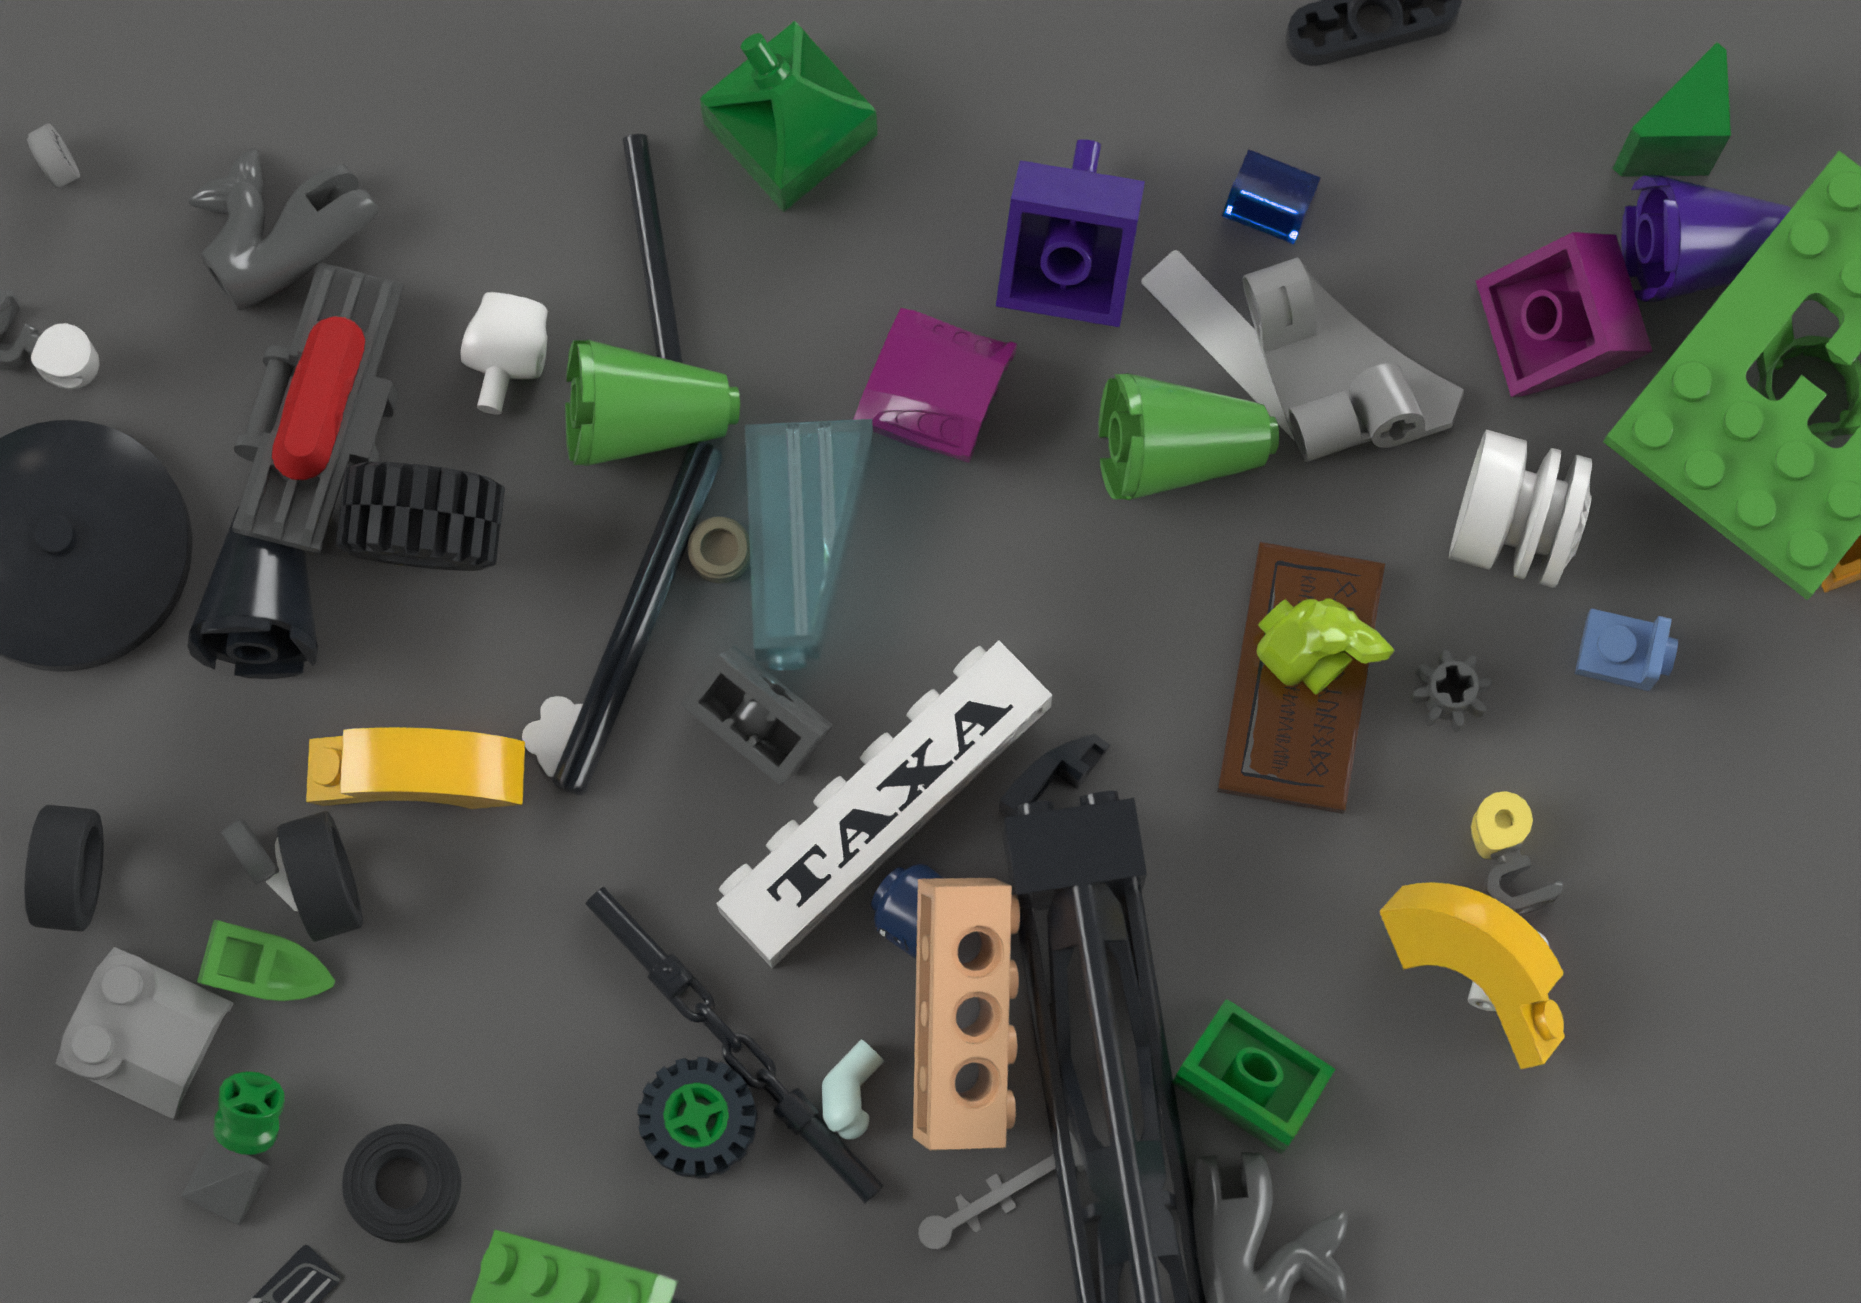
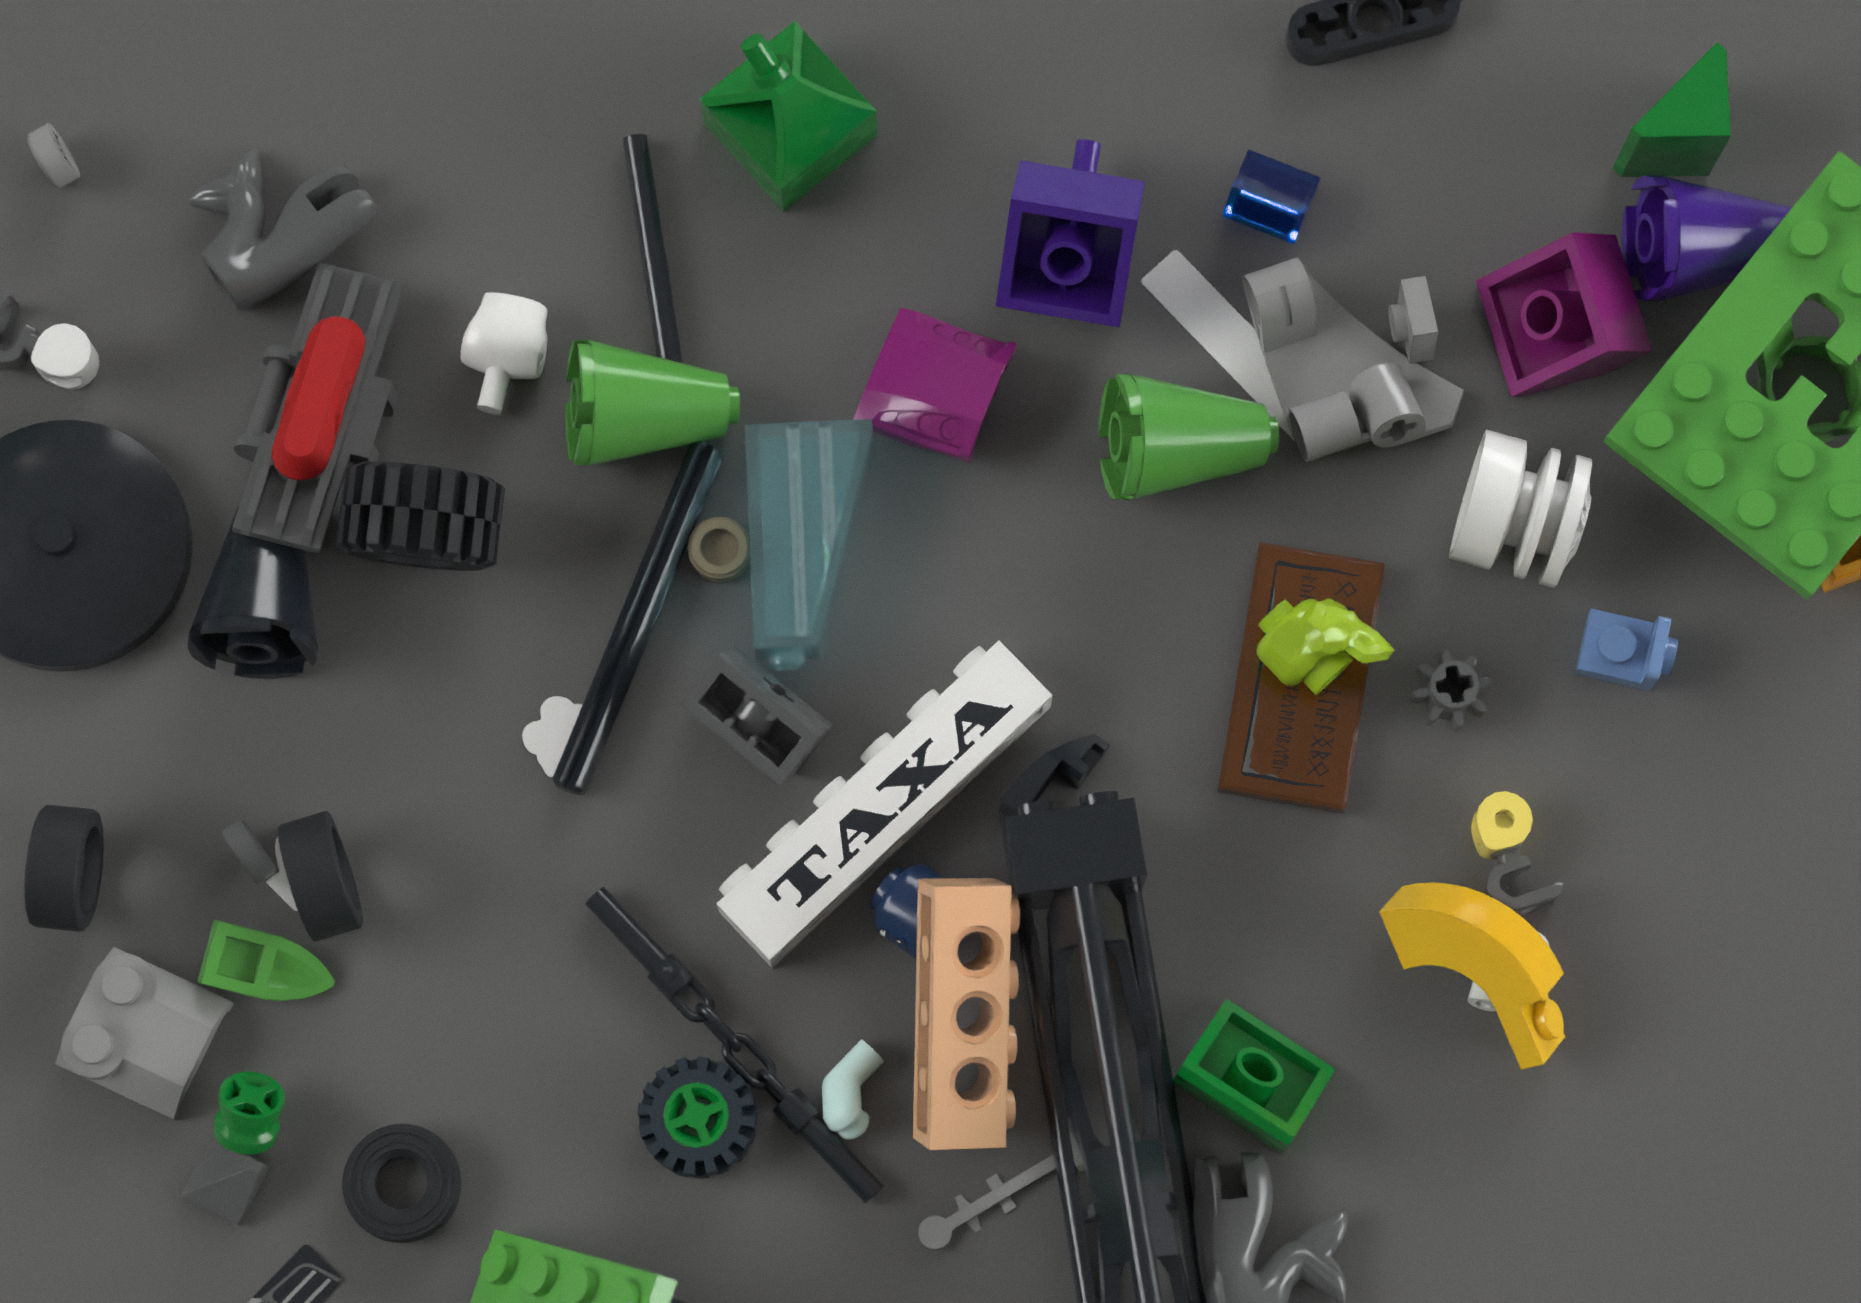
yellow arch [306,727,525,809] -> none
none -> light grey plate [1389,276,1438,363]

